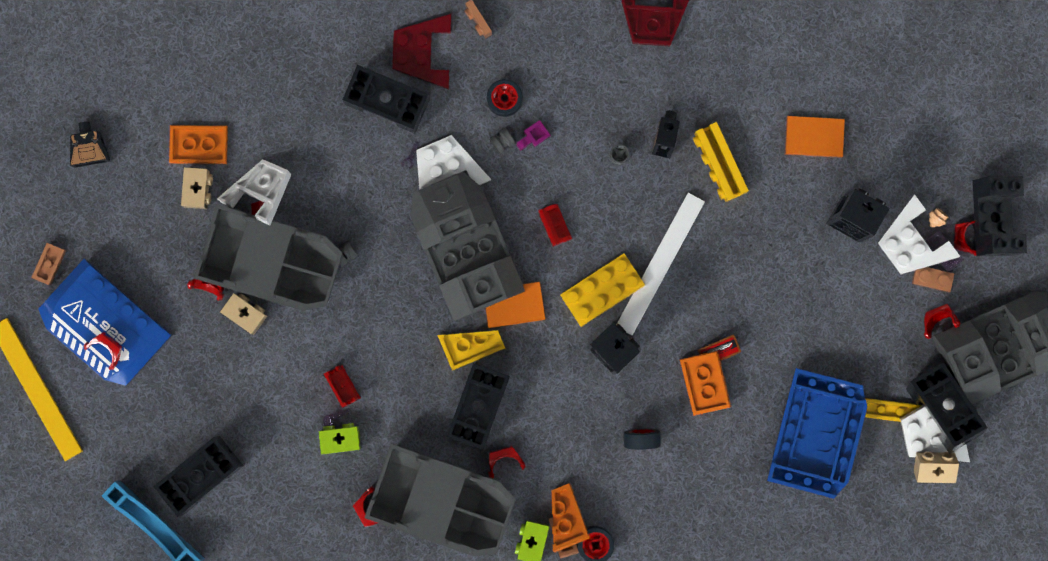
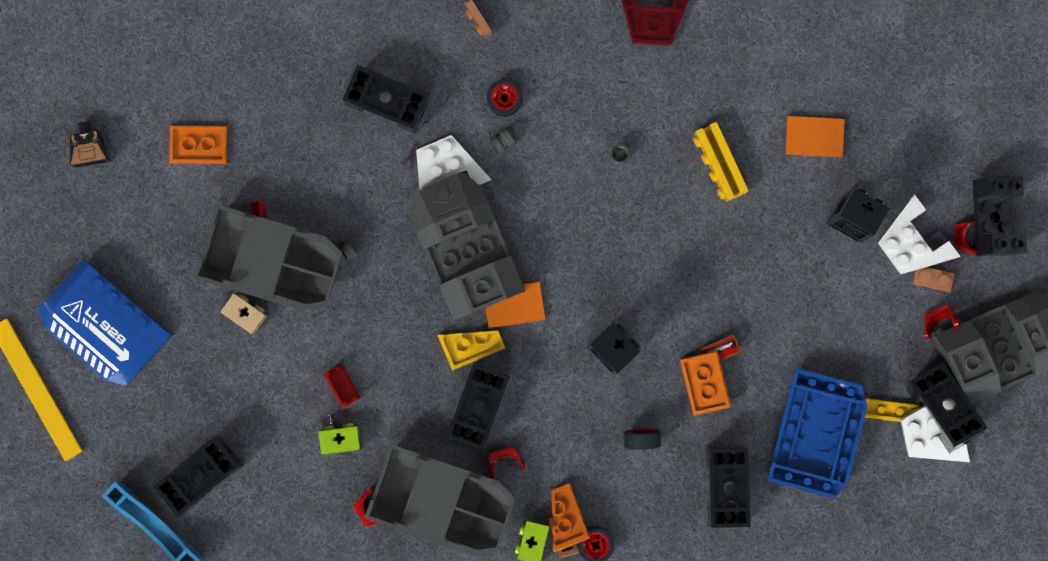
nougat plate [31,243,66,286] -> none
red helmet [83,332,122,370] -> none
tan brick [181,167,213,209] -> none
red helmet [187,279,224,301] -> none
white wing [217,159,291,225] -> none
dark red wing [392,14,451,90] -> none
magenta plate [516,120,551,151] -> none
red hinge [538,204,572,247] -> none
yellow plate [560,253,645,327] -> none
white tile [616,193,705,336] -> none
black torso [652,110,680,159] -> none
tan brick [914,451,959,483] -> none
light nougat plate [929,208,949,228] -> none
none -> black plate [706,447,751,528]

